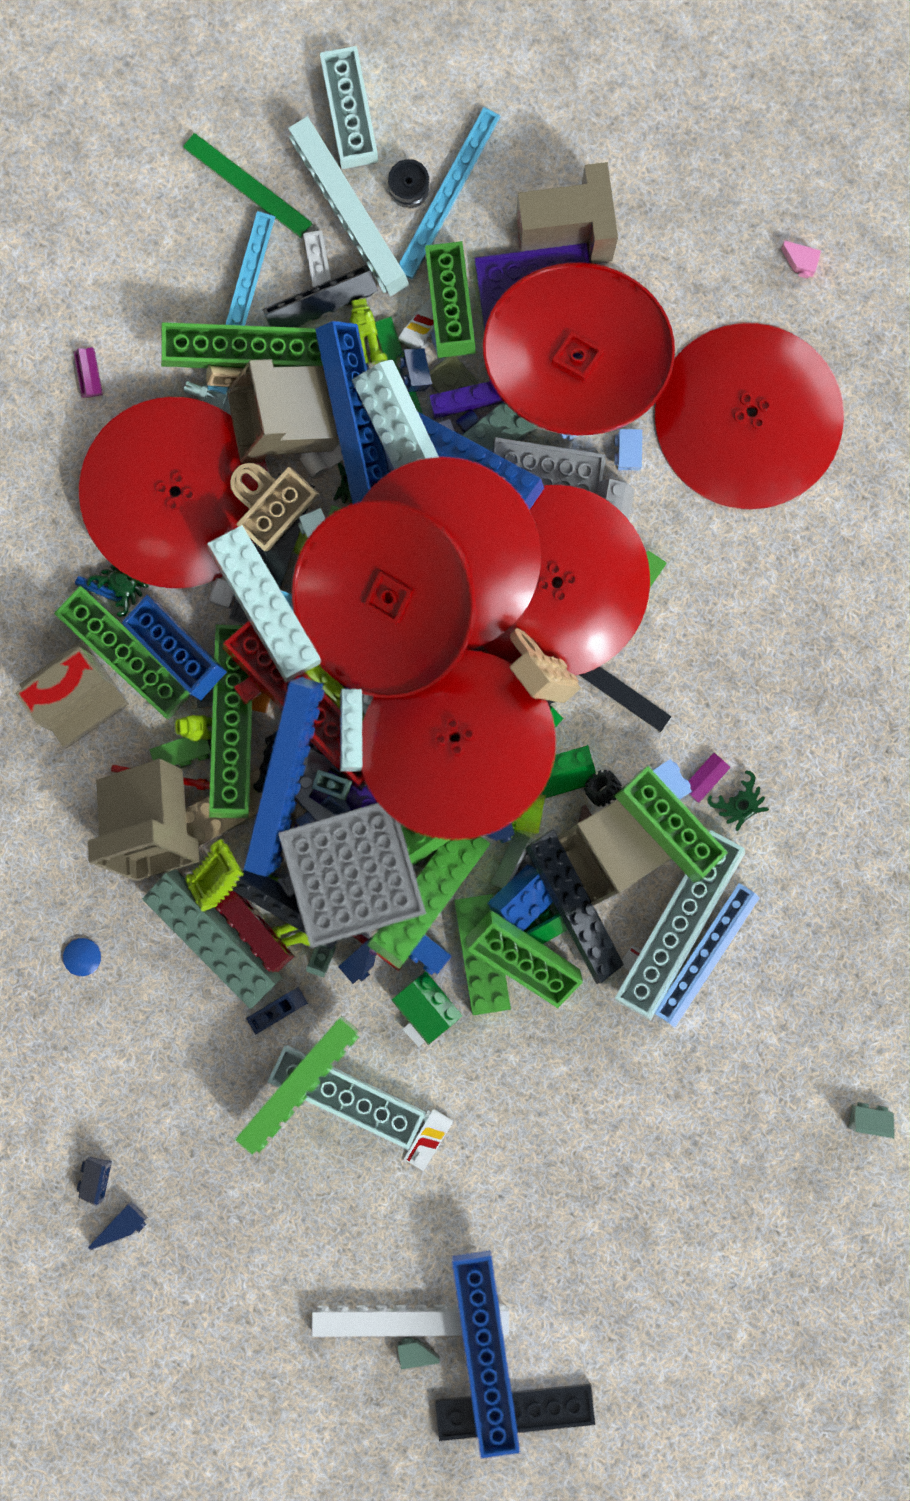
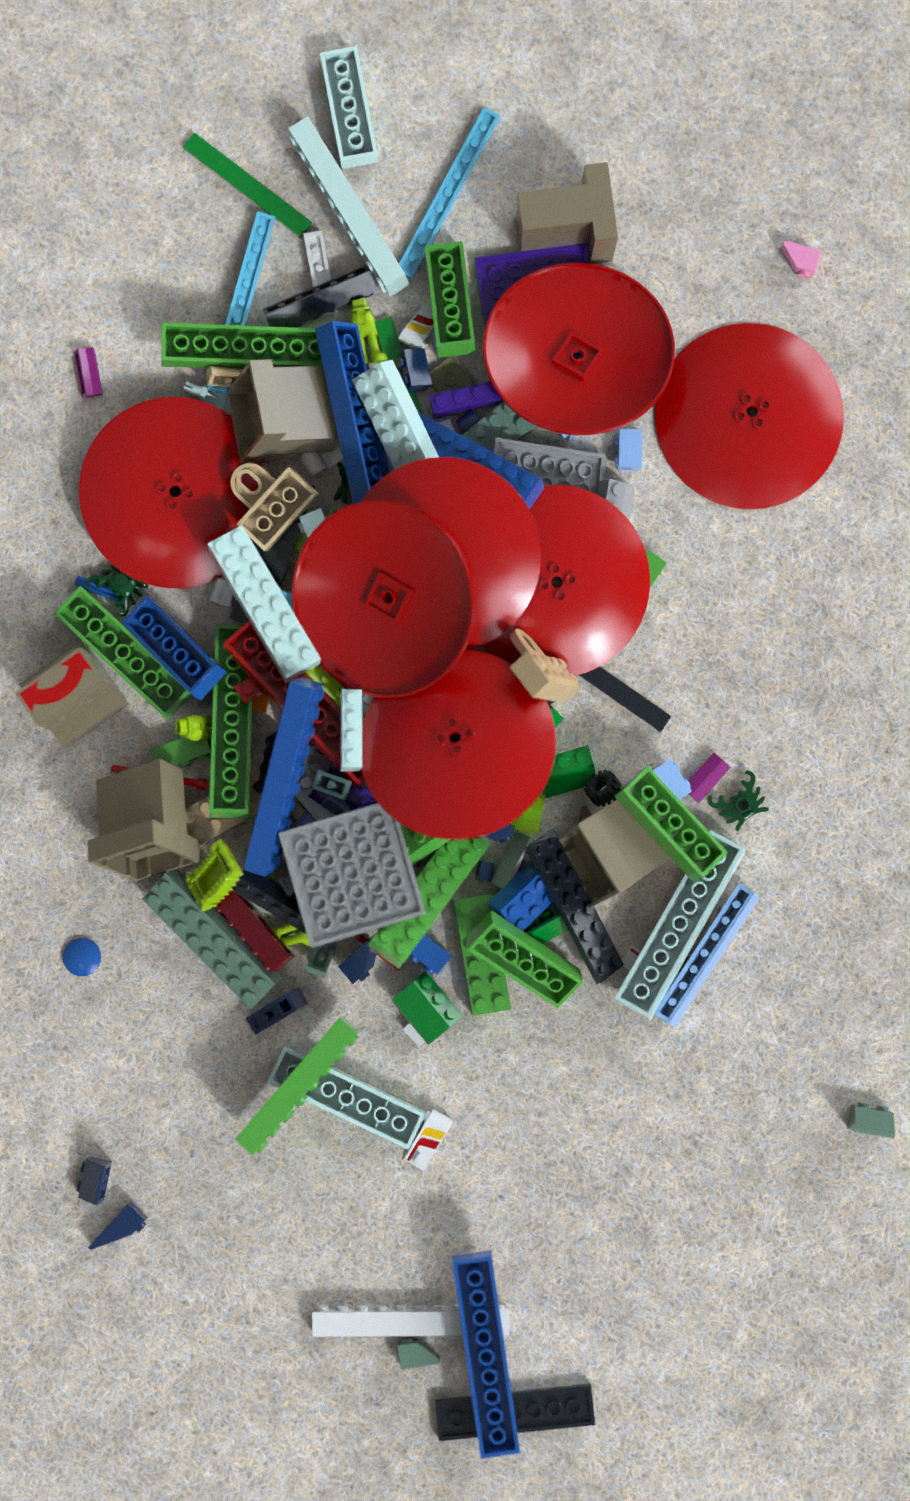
black wheel [388,159,430,208] -> none
none -> dark blue brick [475,861,495,882]

